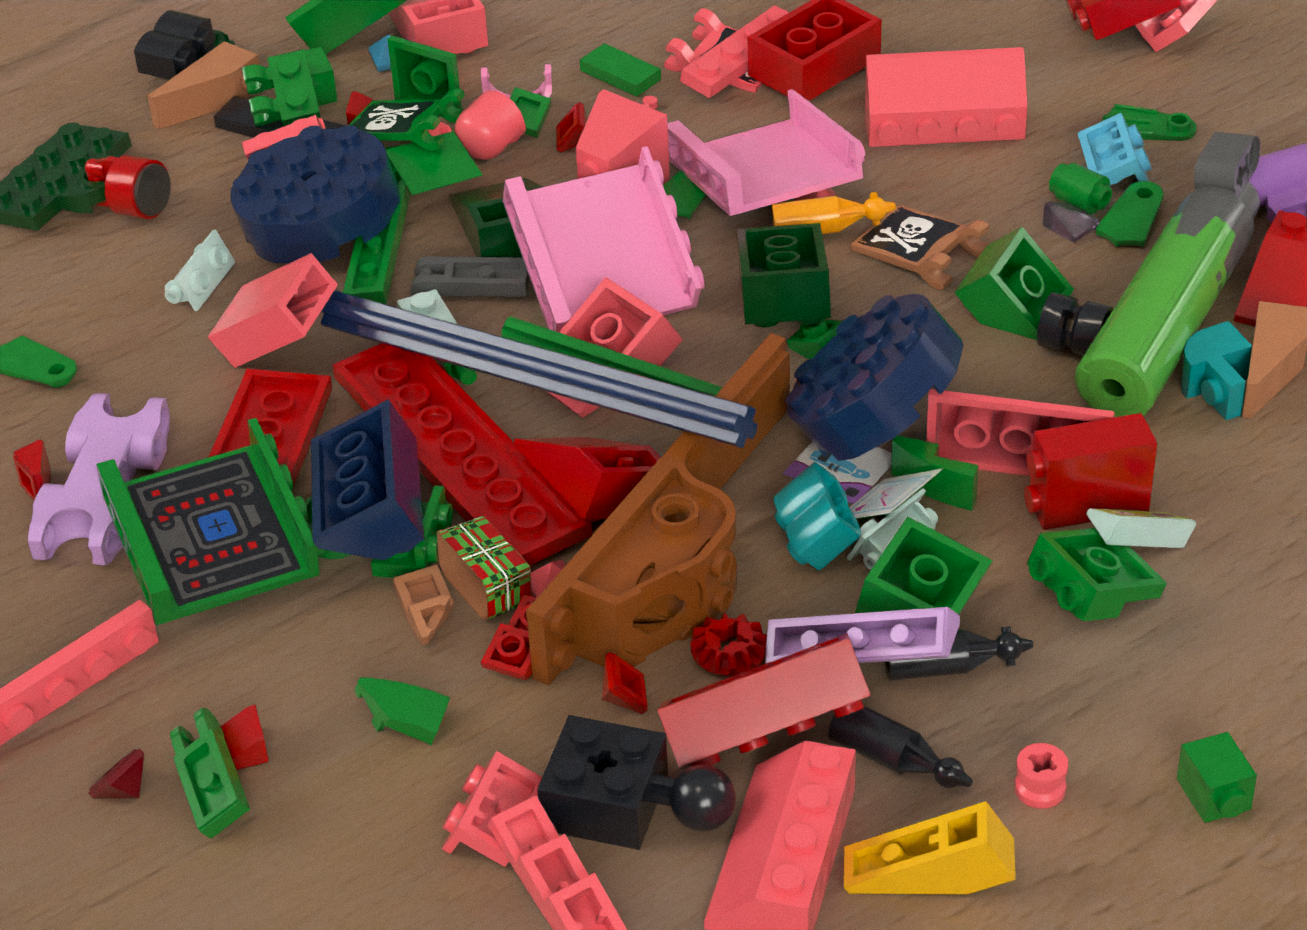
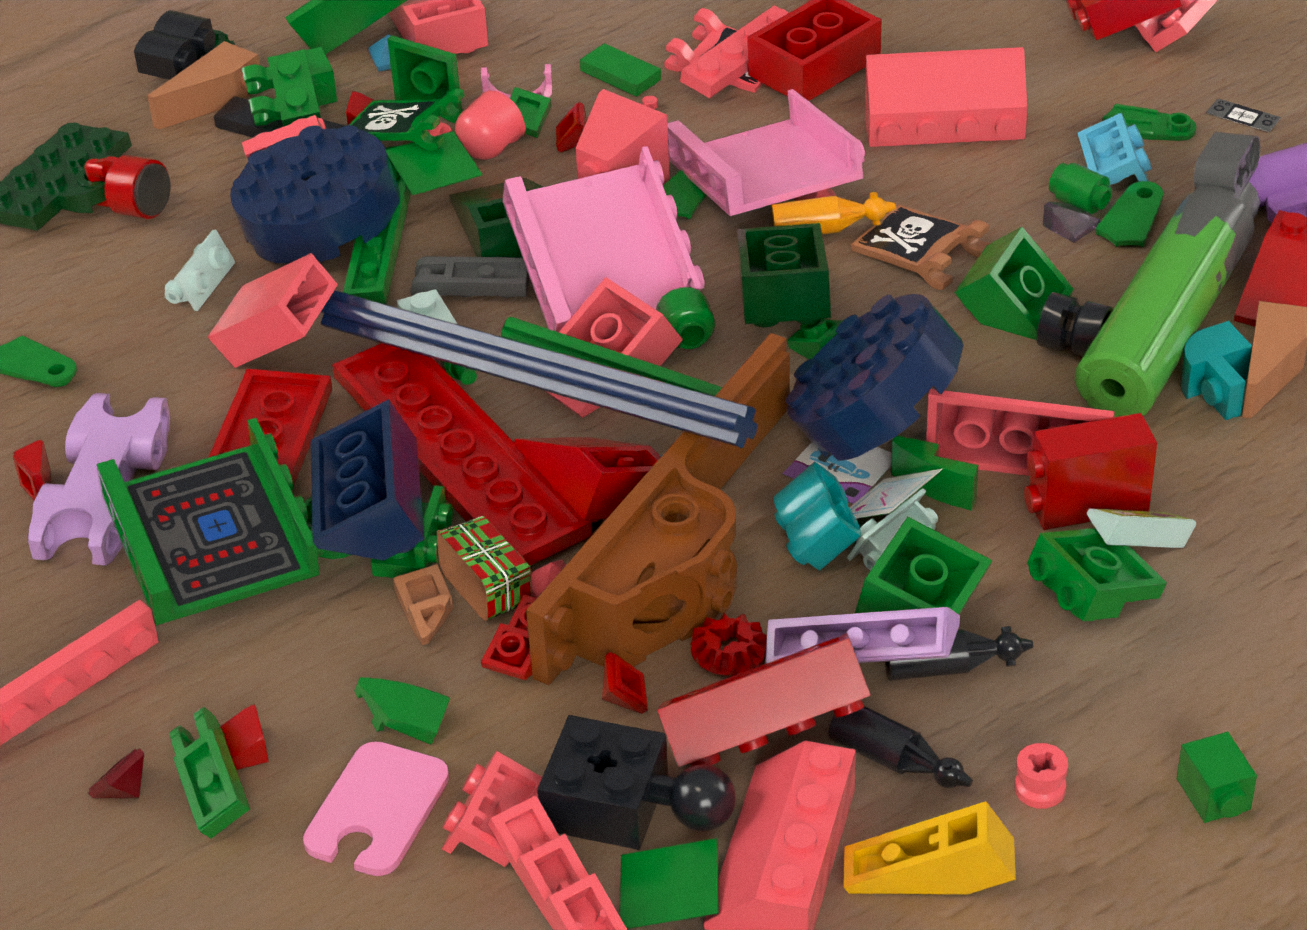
none -> bright pink piece [303,741,449,876]
none -> green sticker [620,838,719,929]
none -> green head [656,287,715,349]
none -> sticker [1207,99,1281,132]

